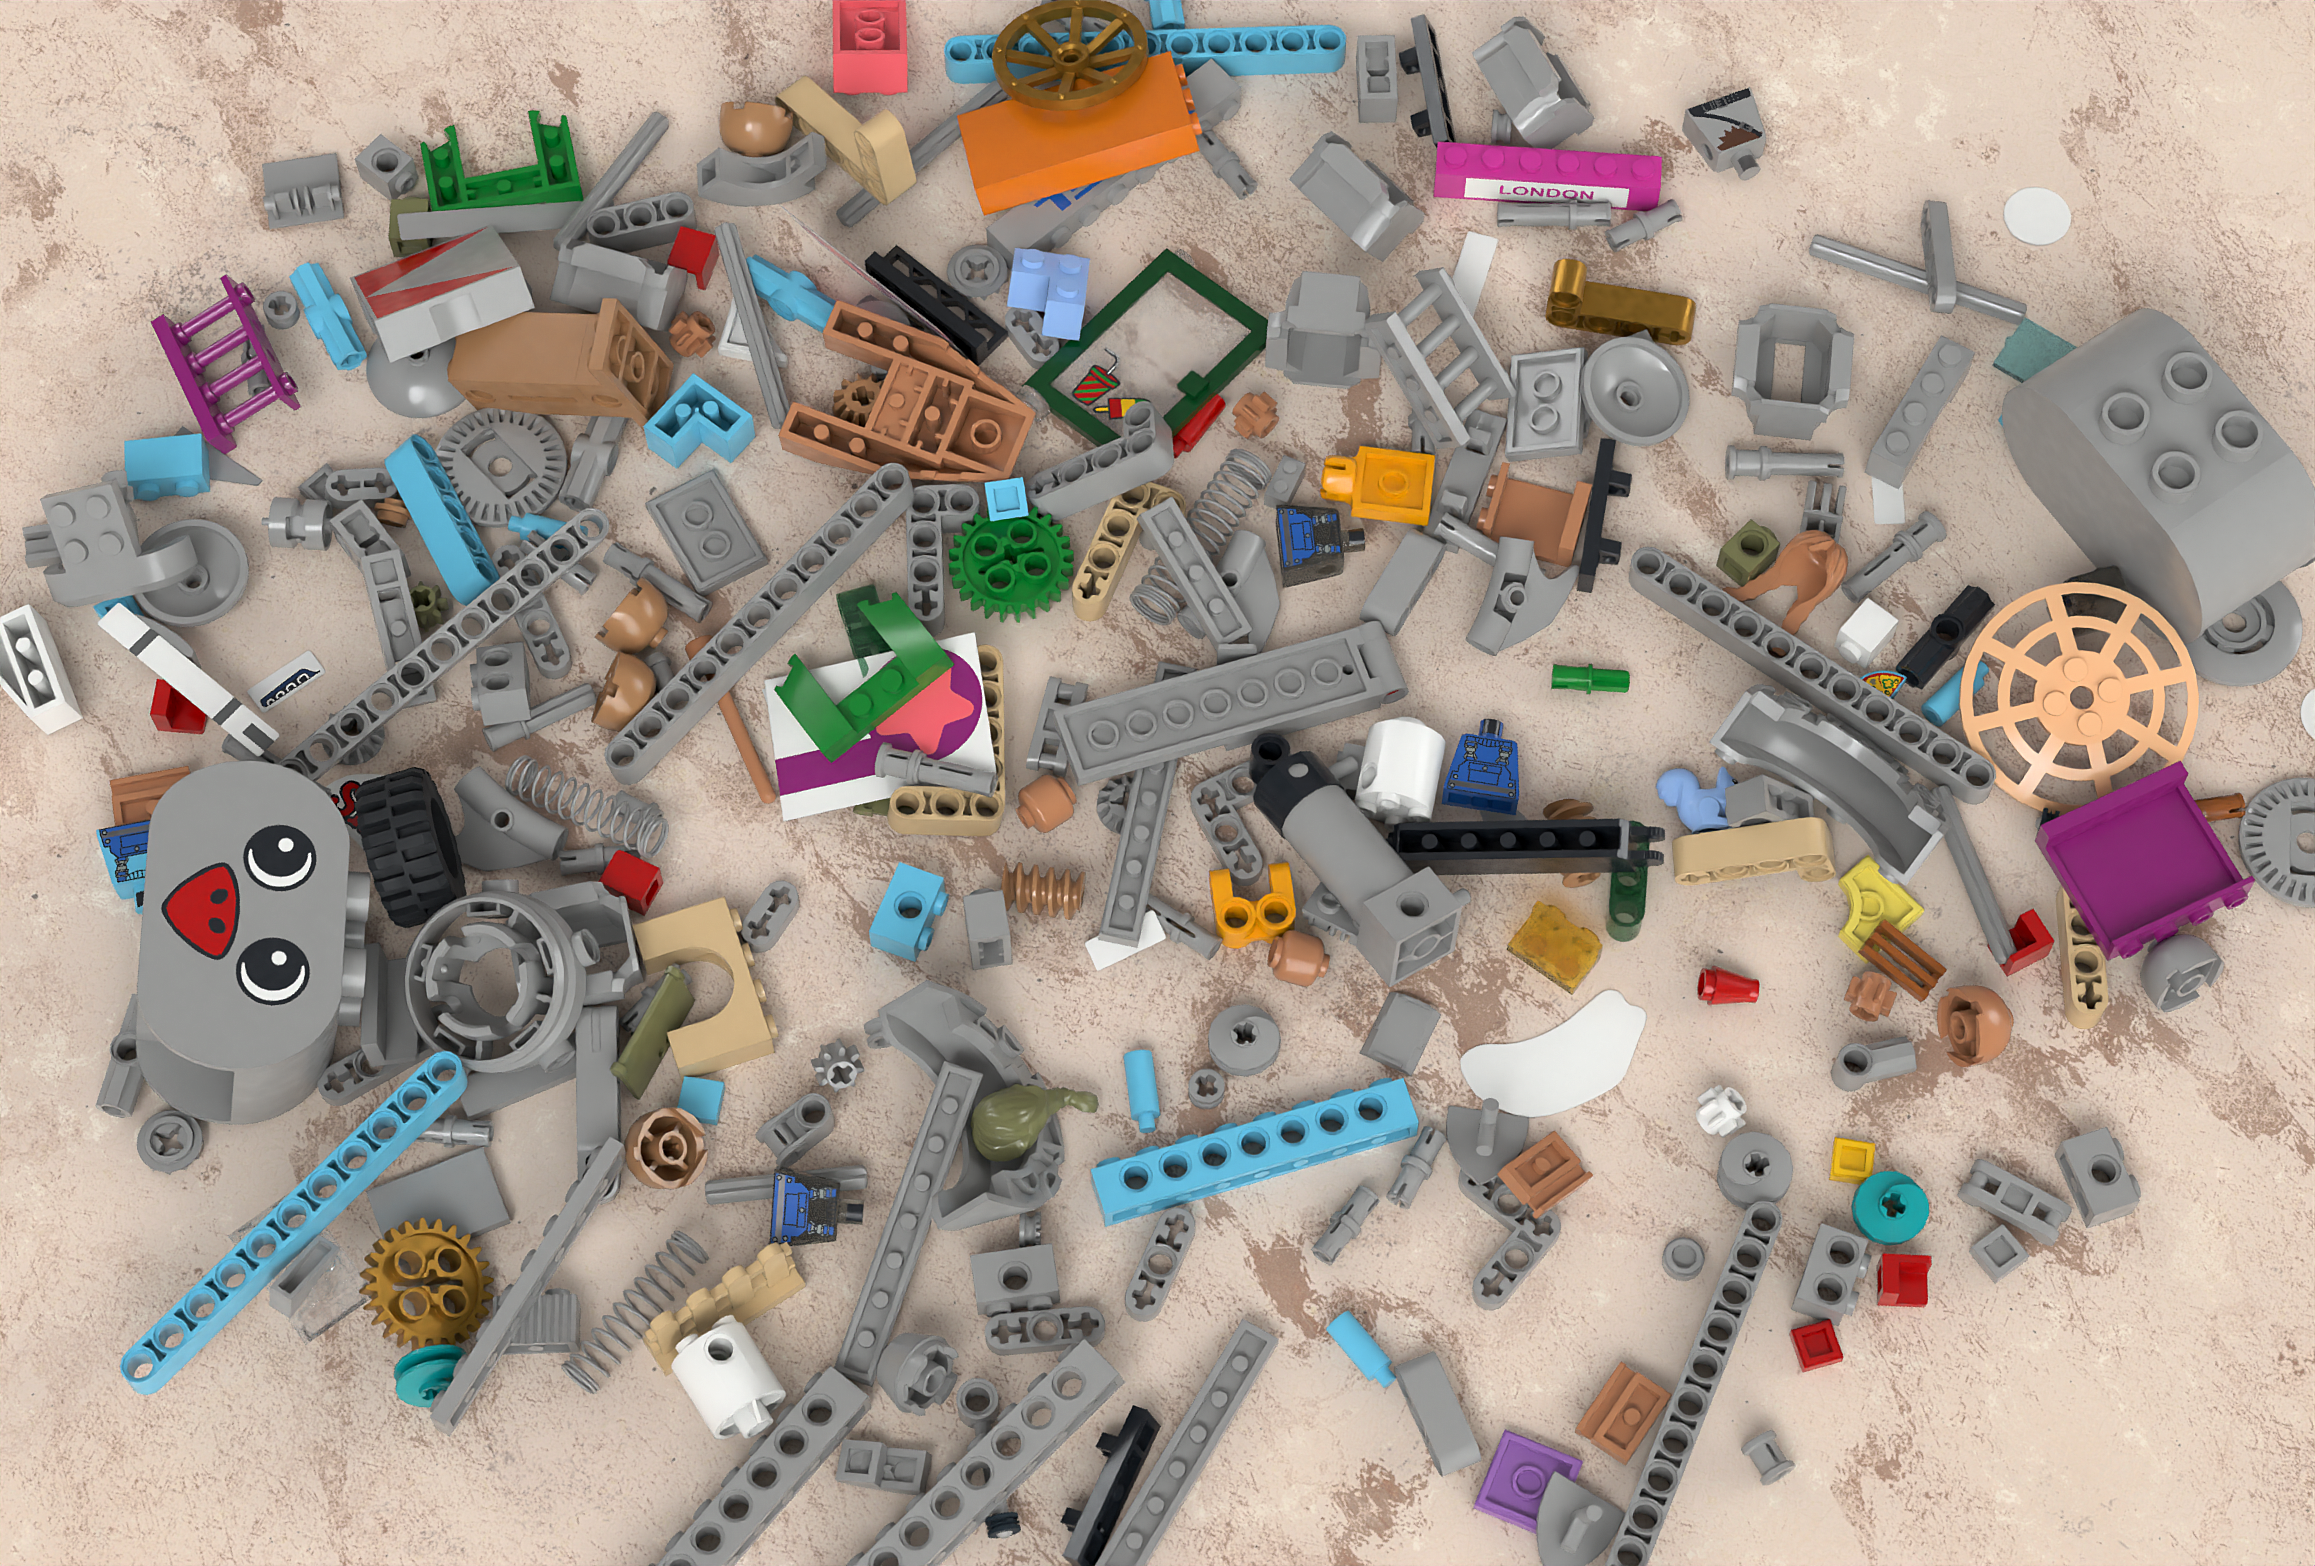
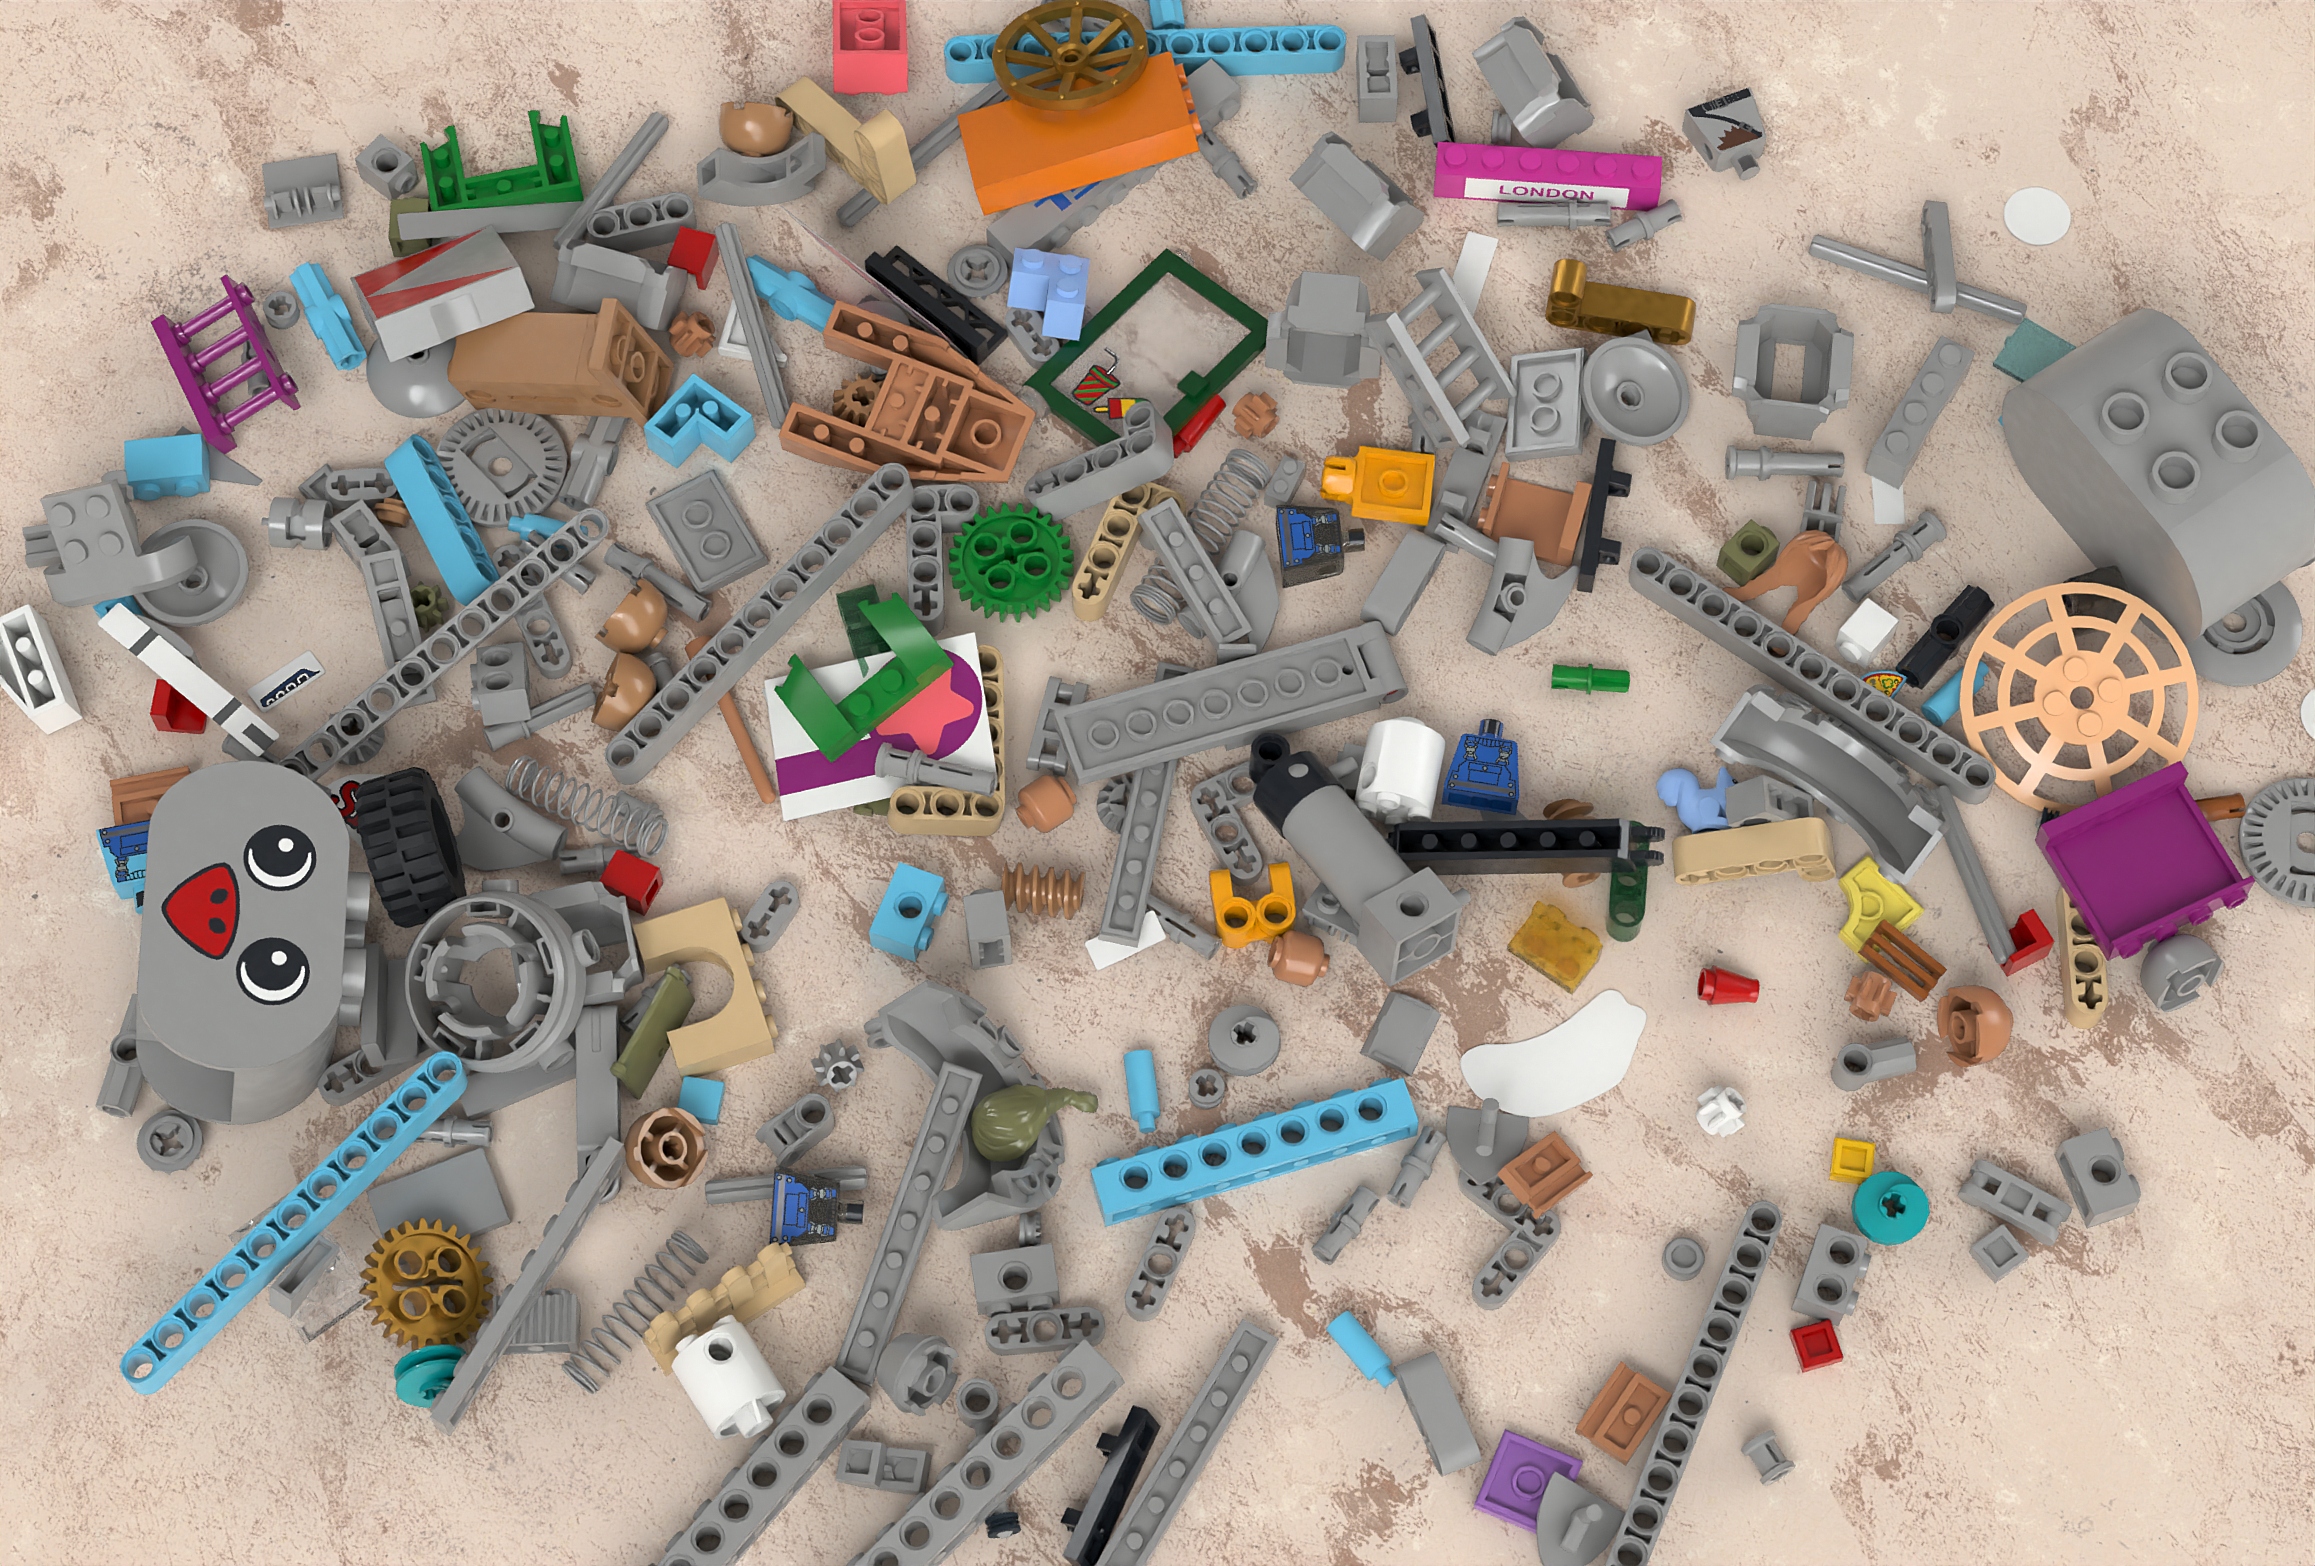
medium azure tile [984,477,1029,521] -> none
light grey piece [1717,1132,1793,1210] -> none
red panel [1876,1253,1932,1308] -> none

